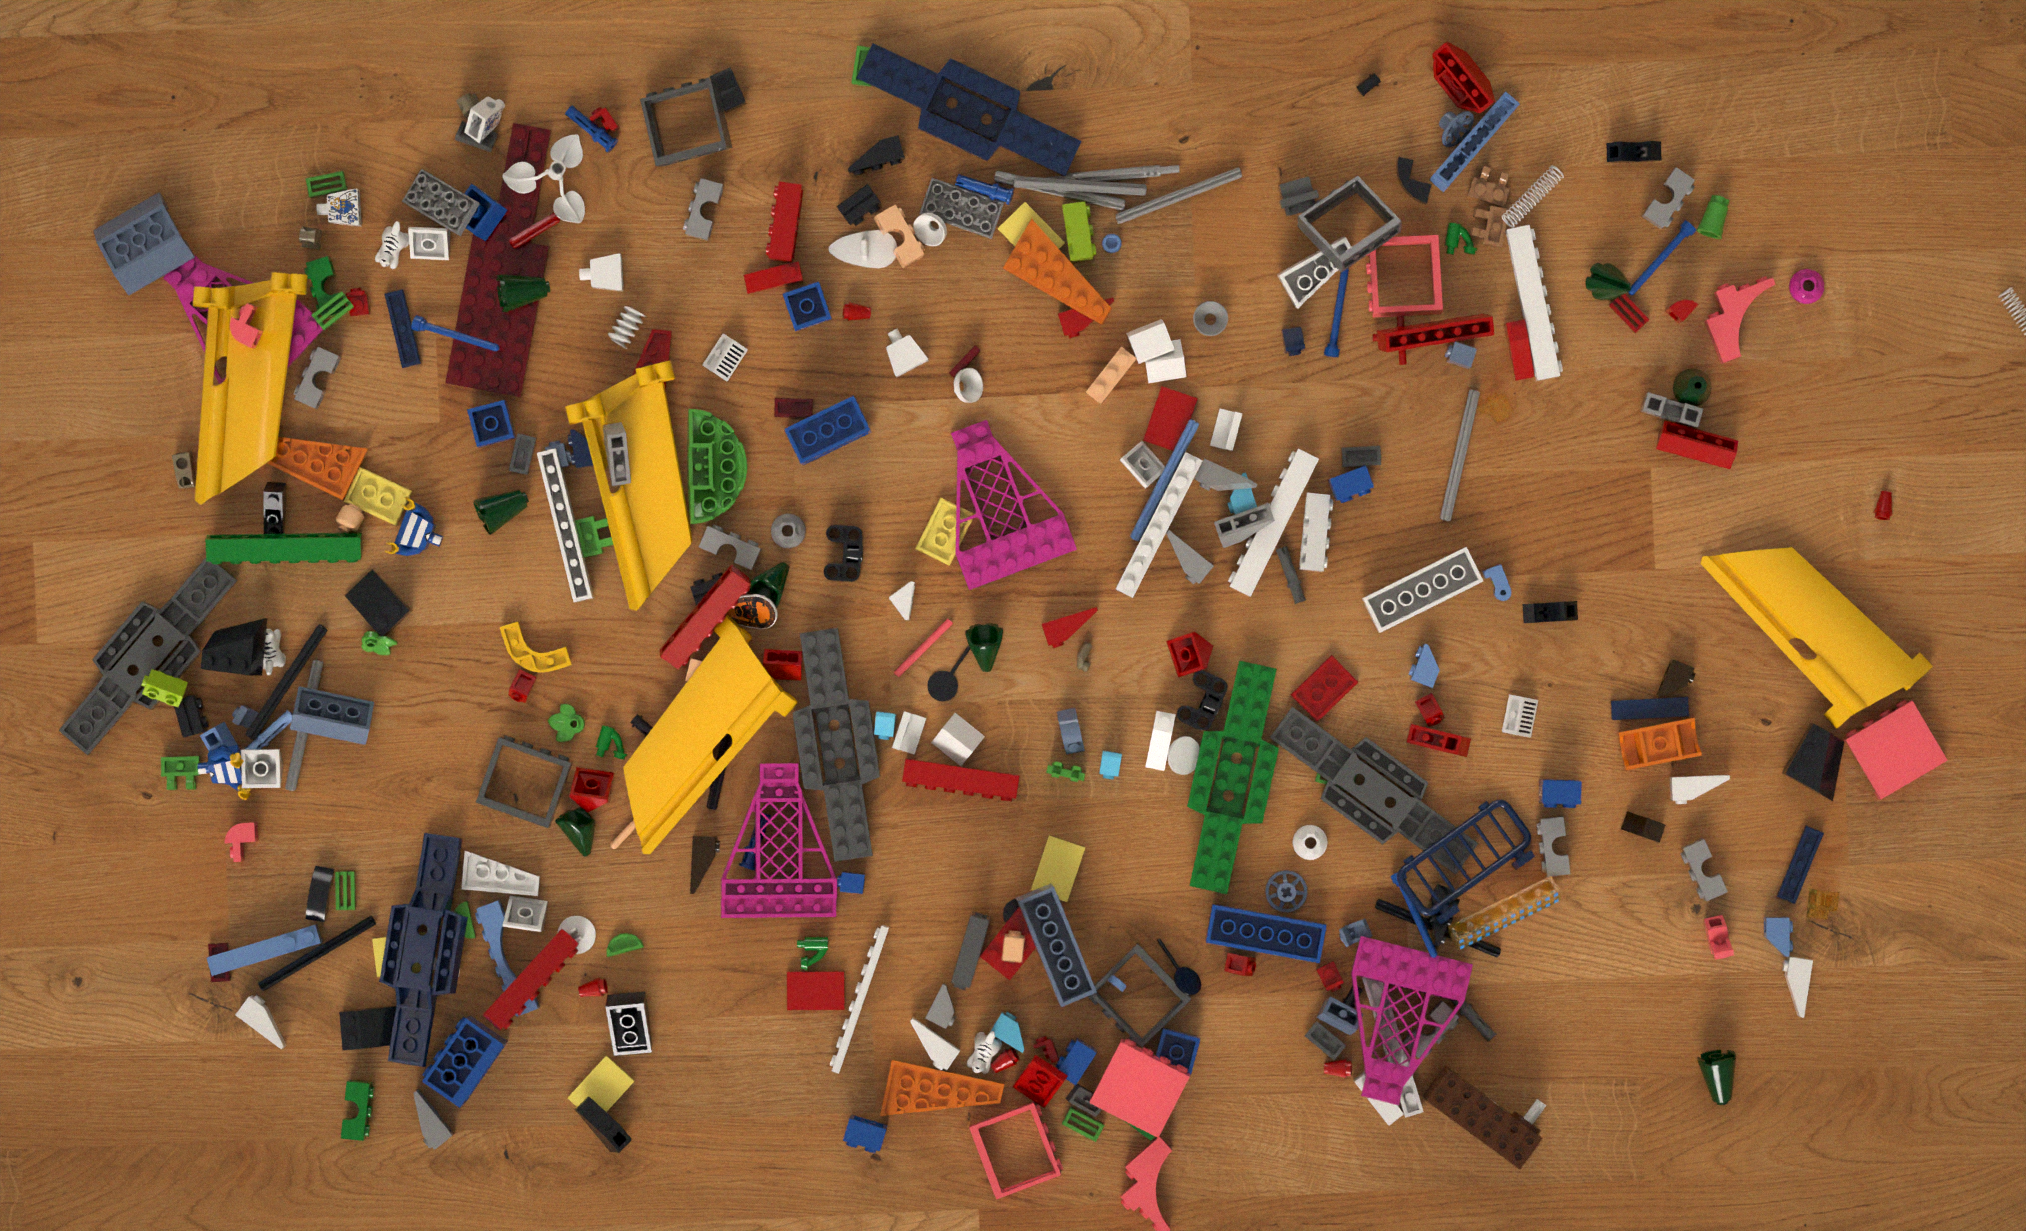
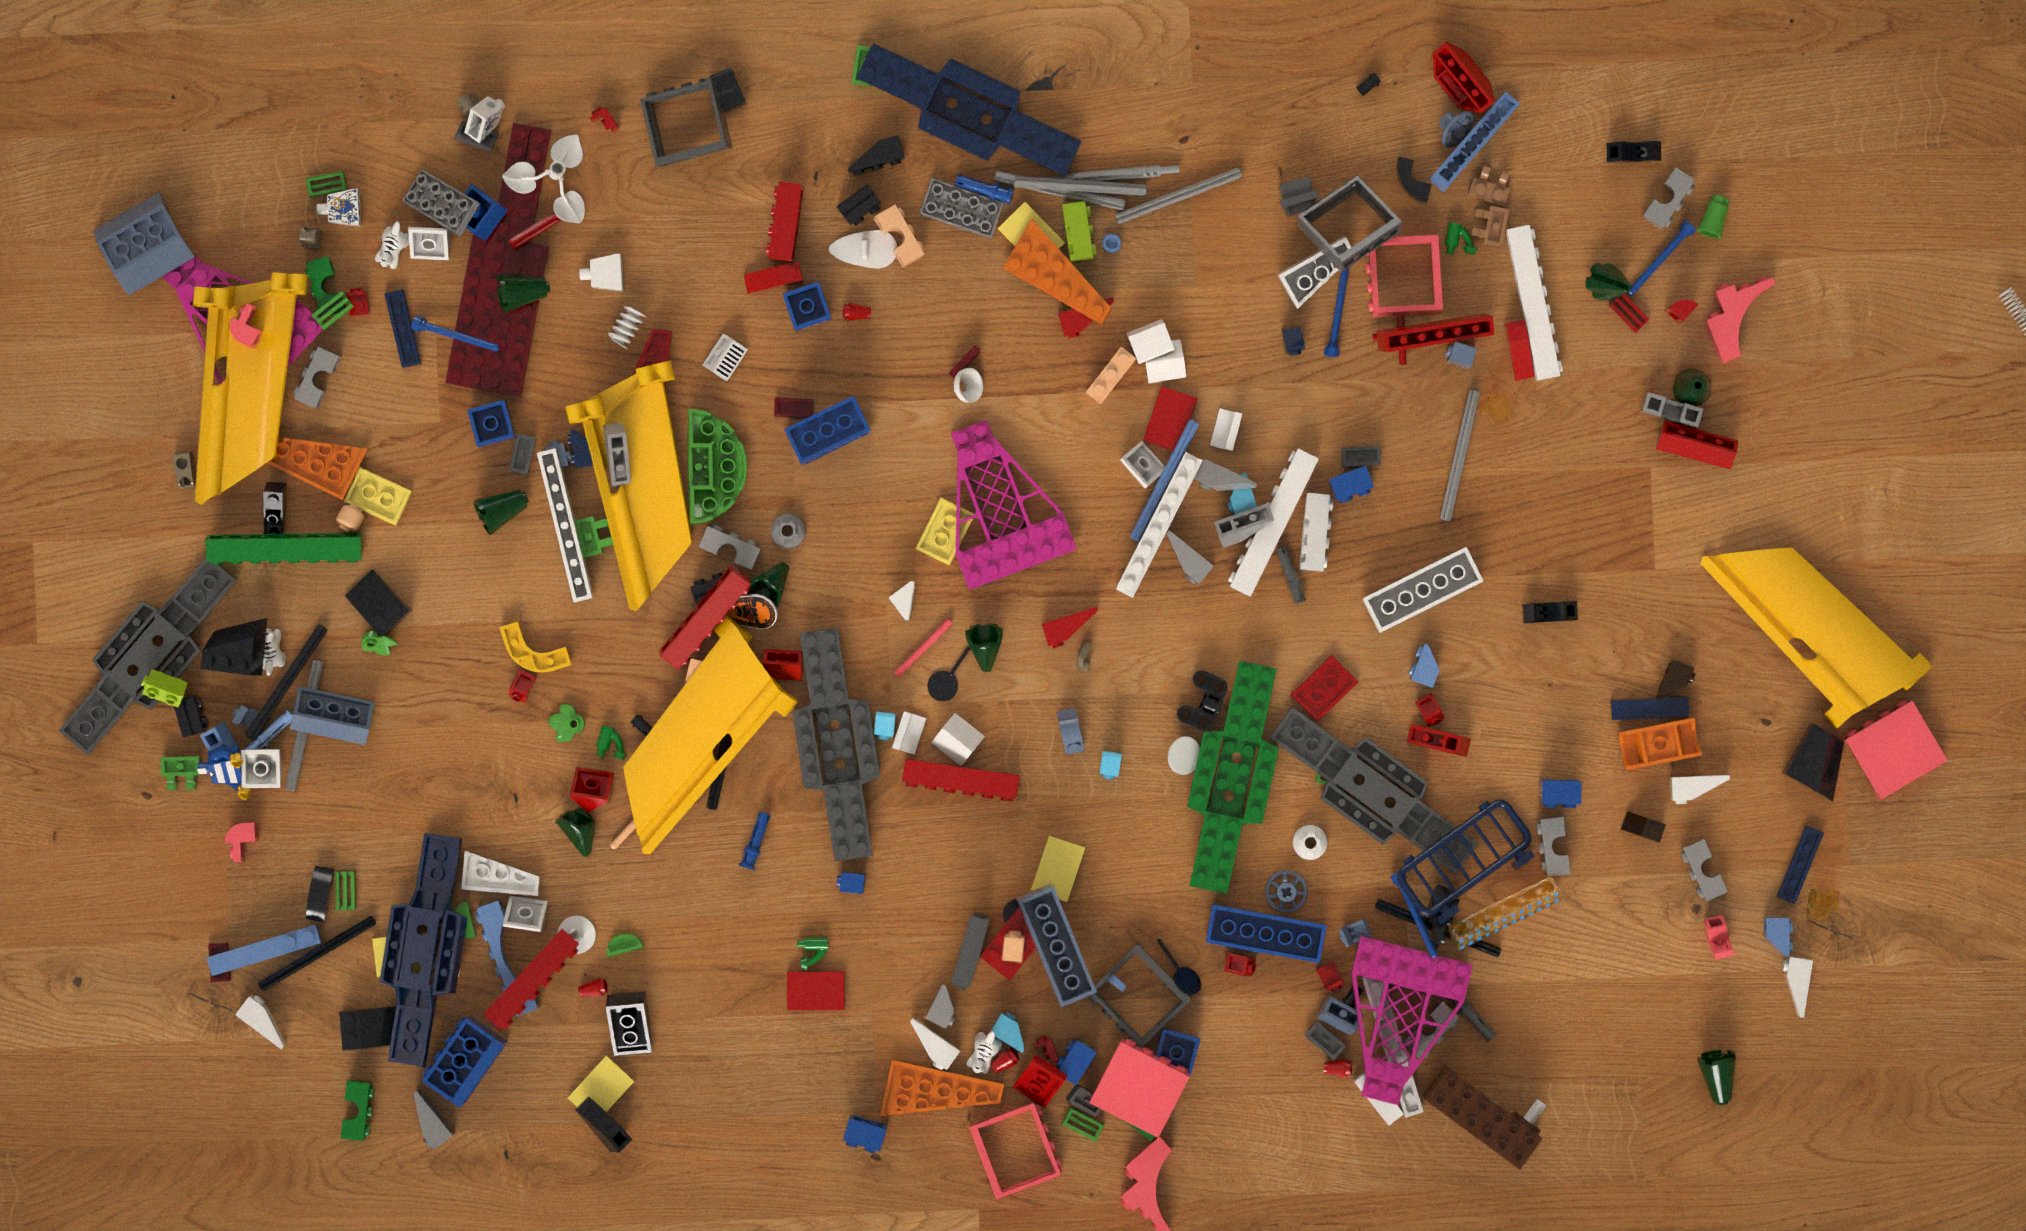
blue torso [385,497,443,556] -> none
dark grey window [476,735,573,828] -> none
blue pin [565,105,618,153] -> none
light grey arch [683,178,724,241] -> none
dark brown slope [690,835,720,894] -> none
dark pink wing [721,763,837,918] -> none
black beam [824,525,863,582] -> none
white plate [830,925,889,1074] -> none
white torso [886,329,929,377] -> none
white piece [913,213,947,246] -> none
bright green plate [1046,761,1085,782] -> none
white slope [1146,711,1176,771] -> none
red slope [1166,632,1213,677] -> none
light grey piece [1193,301,1228,336] -> none
medium blue leg [1482,564,1512,601] -> none
white piece [1502,165,1564,228] -> none
white panel [1502,694,1538,738] -> none
dark pink piece [1789,269,1824,304] -> none
red cone [1873,491,1893,520] -> none

